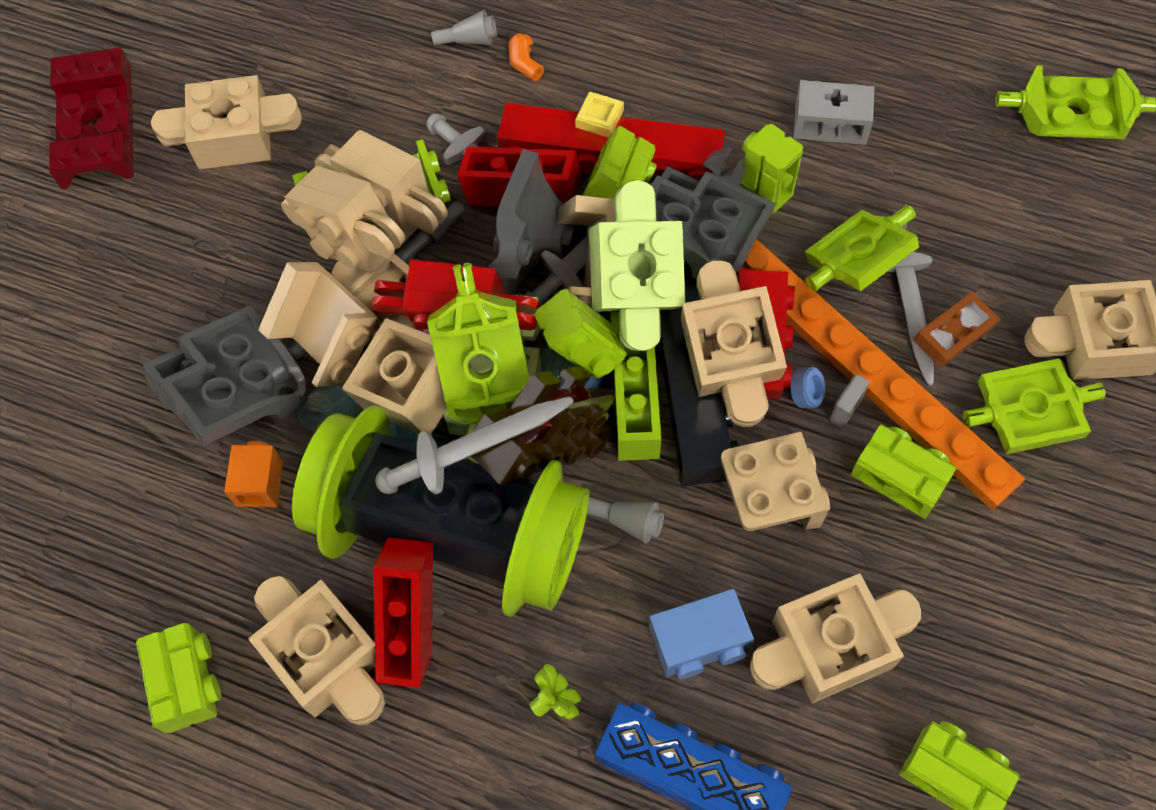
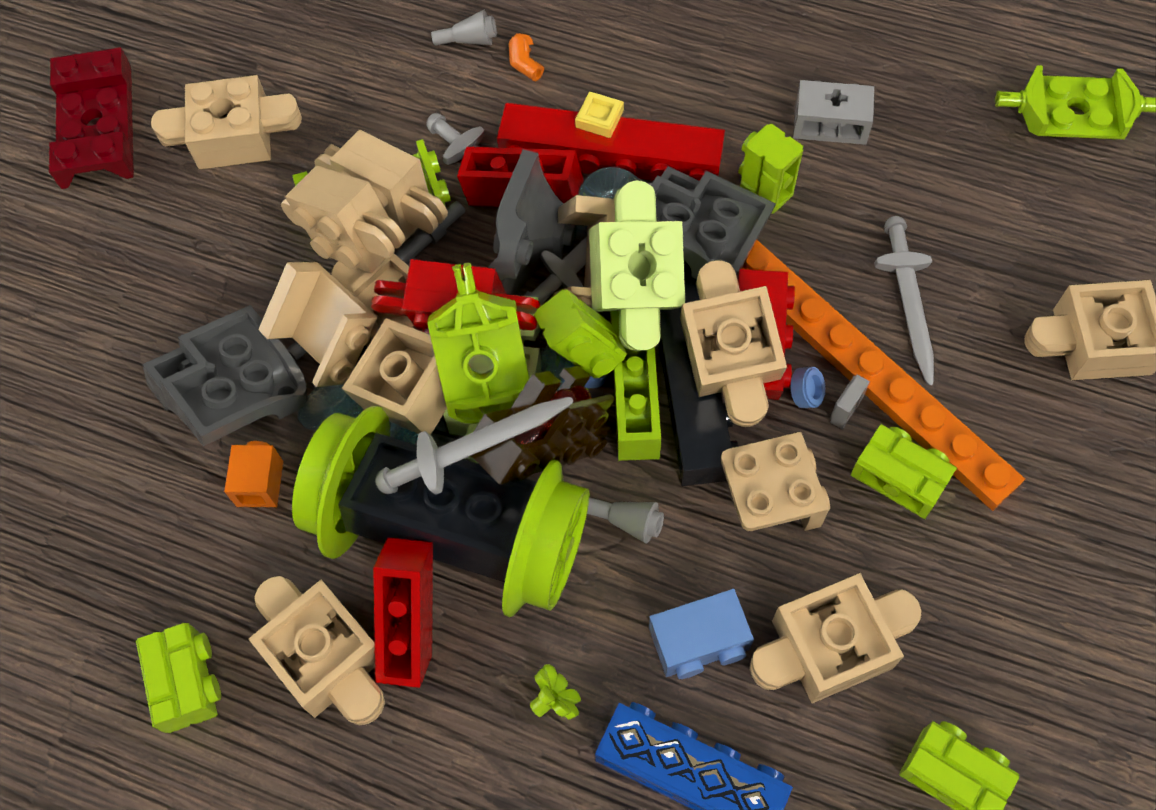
lime brick [583,126,657,199] -> none
flat silver bar [703,147,746,186] -> none
lime plate [805,205,919,292] -> none
dark orange piece [913,292,1001,368] -> none
lime plate [963,358,1105,454] -> none

